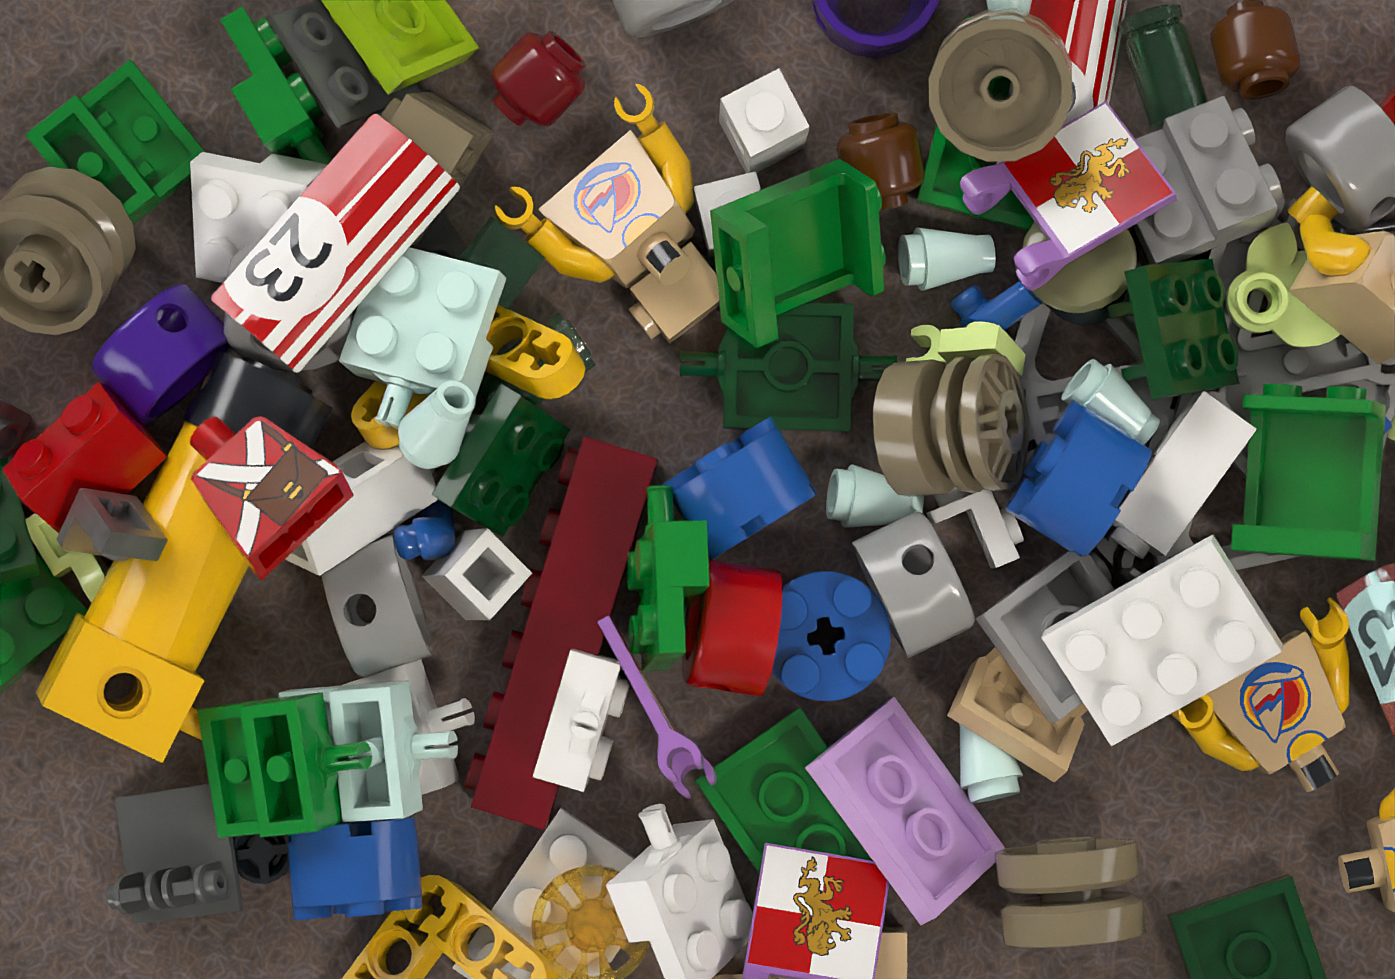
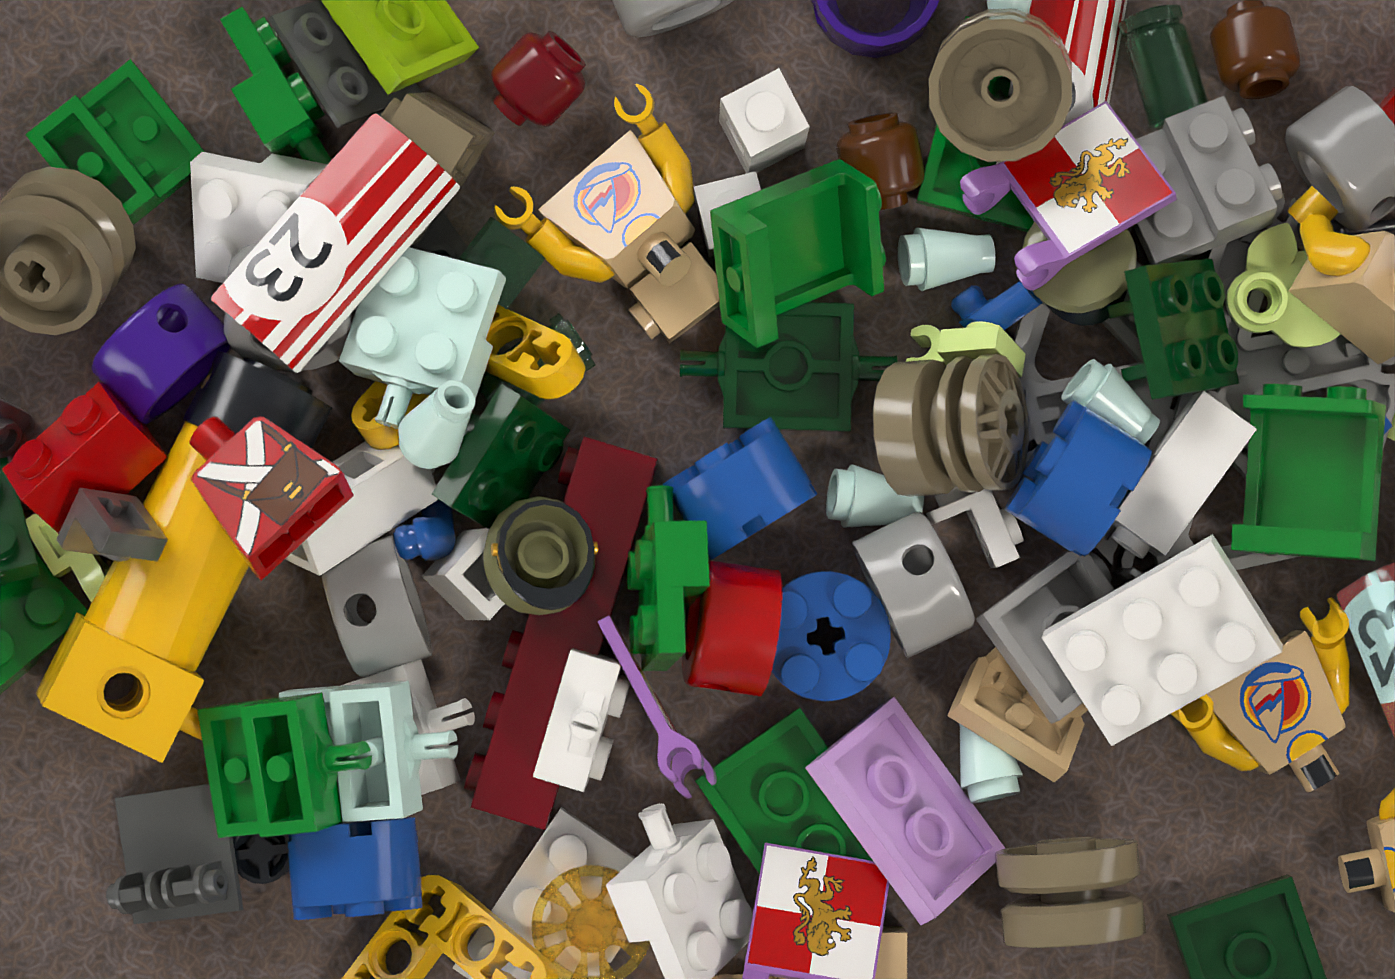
none -> olive piece [484,496,598,615]

